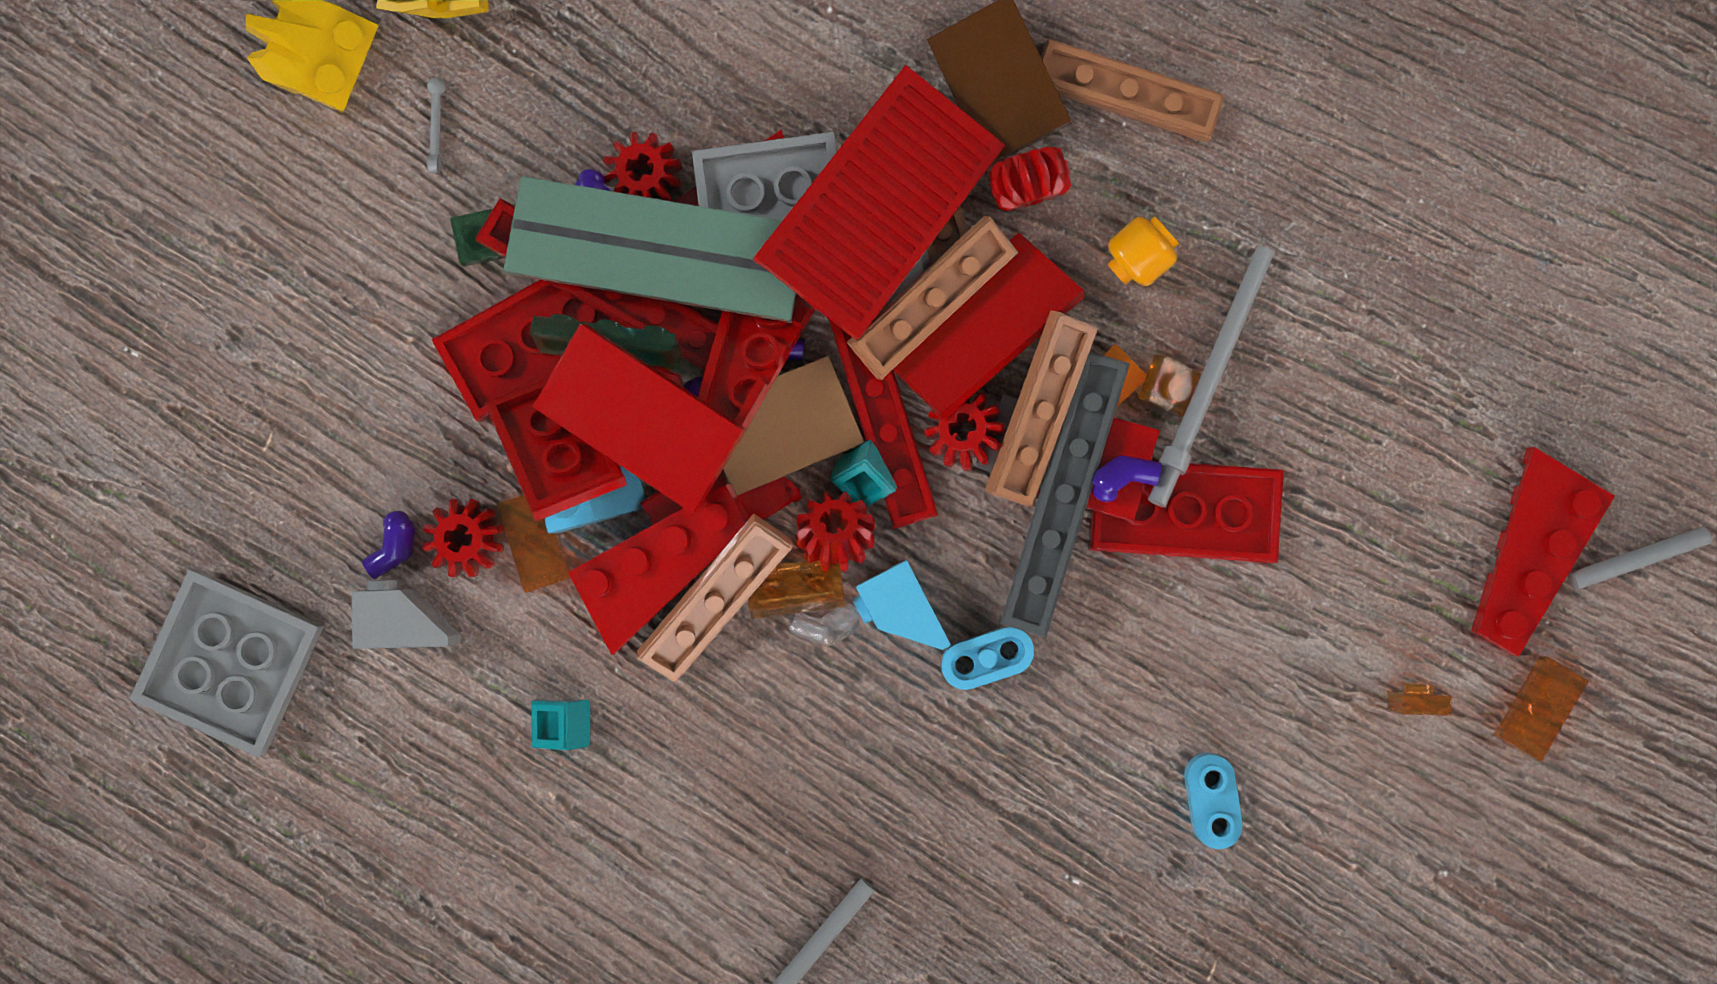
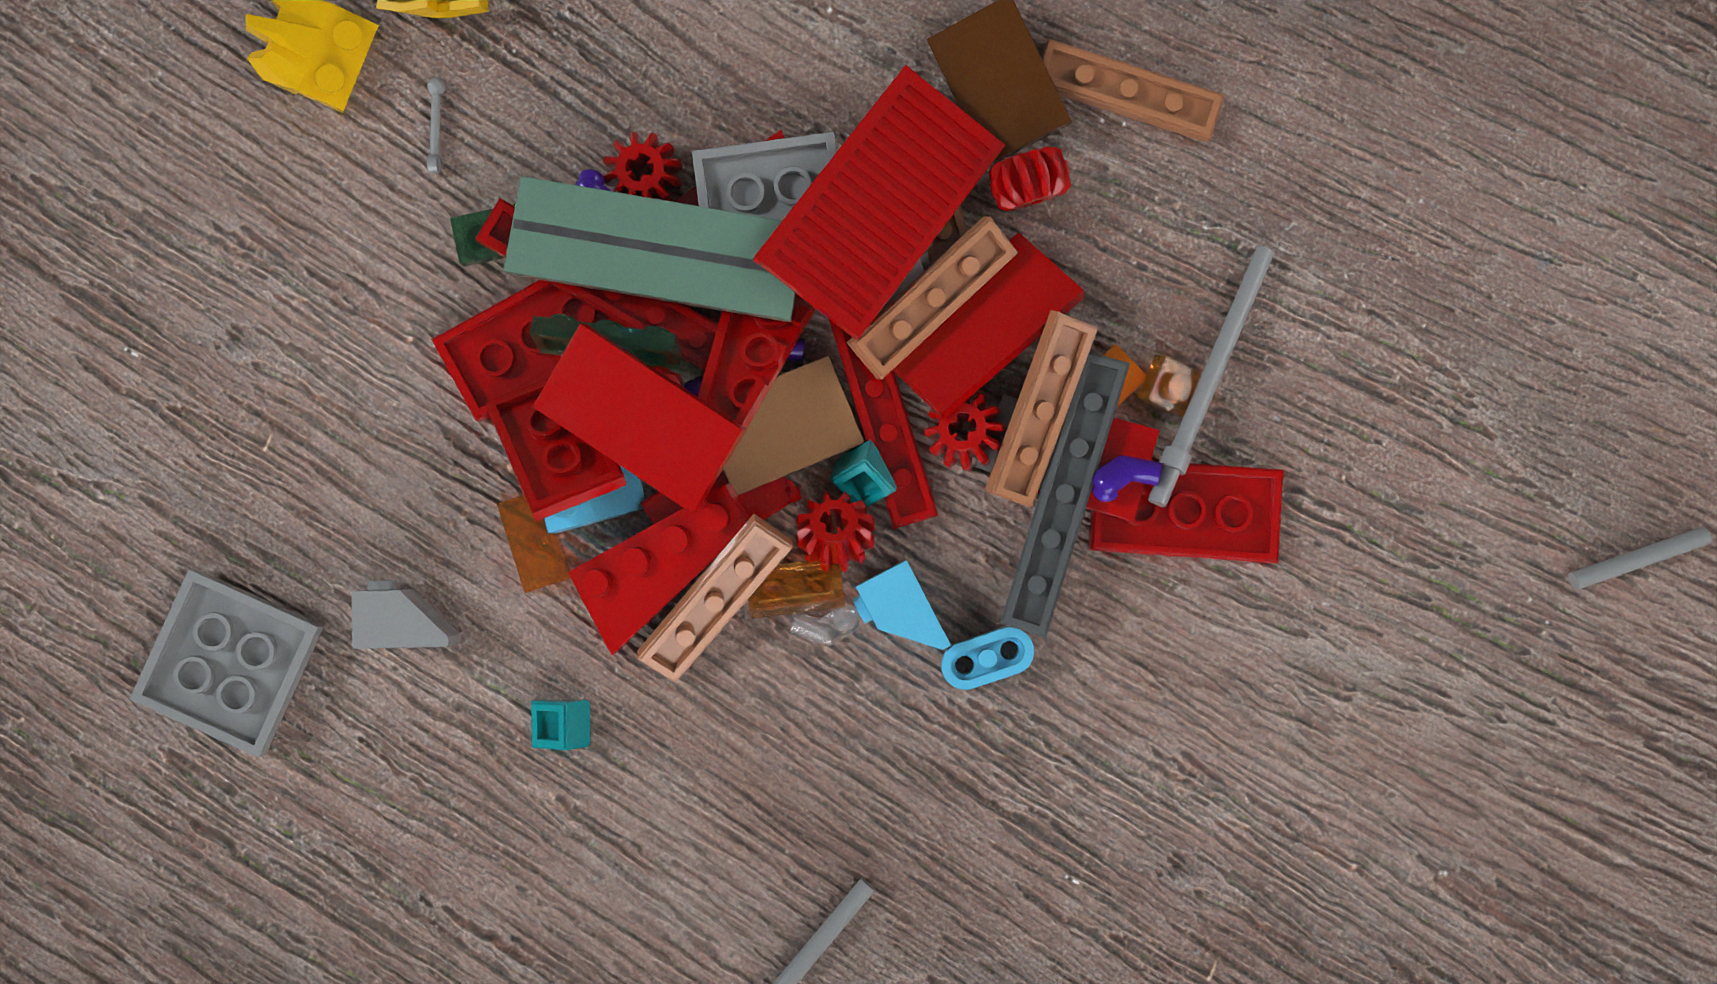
dark purple arm [362,511,415,579] -> none
red gear [422,499,505,578] -> none
light orange head [1107,216,1179,287] -> none
medium azure plate [1184,752,1243,849] -> none
clear orange plate [1387,682,1451,716] -> none
red wing [1471,447,1615,657] -> none
clear orange plate [1493,655,1589,762] -> none

